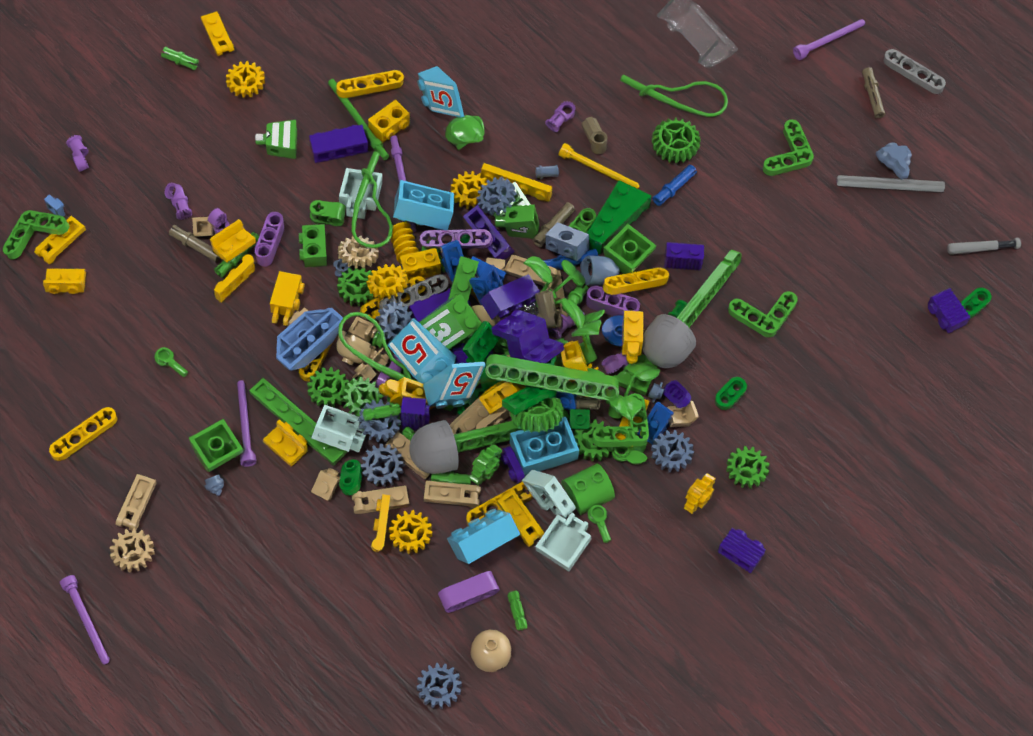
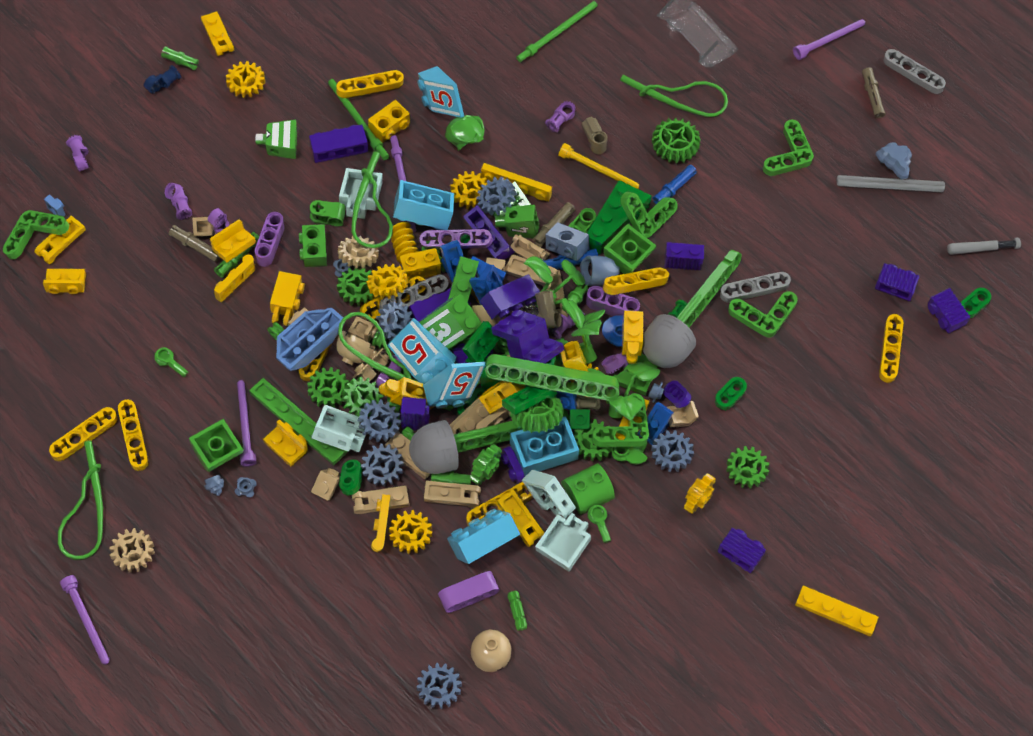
tan plate [116,474,156,531] -> none
bright green axle [362,403,401,421] -> none
sand blue pin [535,165,559,180] -> none
none -> bright green piece [58,441,103,560]
none -> yellow beam [118,399,149,471]
none -> dark blue connector [144,65,181,94]
none -> sand blue plate [235,477,257,498]
none -> bright green bush [267,322,284,340]
none -> tan hinge [511,234,550,260]
none -> bright green bar [516,1,598,62]
none -> bright green beam [621,192,678,238]
none -> light grey beam [720,272,791,303]
none -> yellow plate [795,585,879,637]
none -> dark purple brick [875,263,920,301]
none -> yellow beam [879,314,904,383]

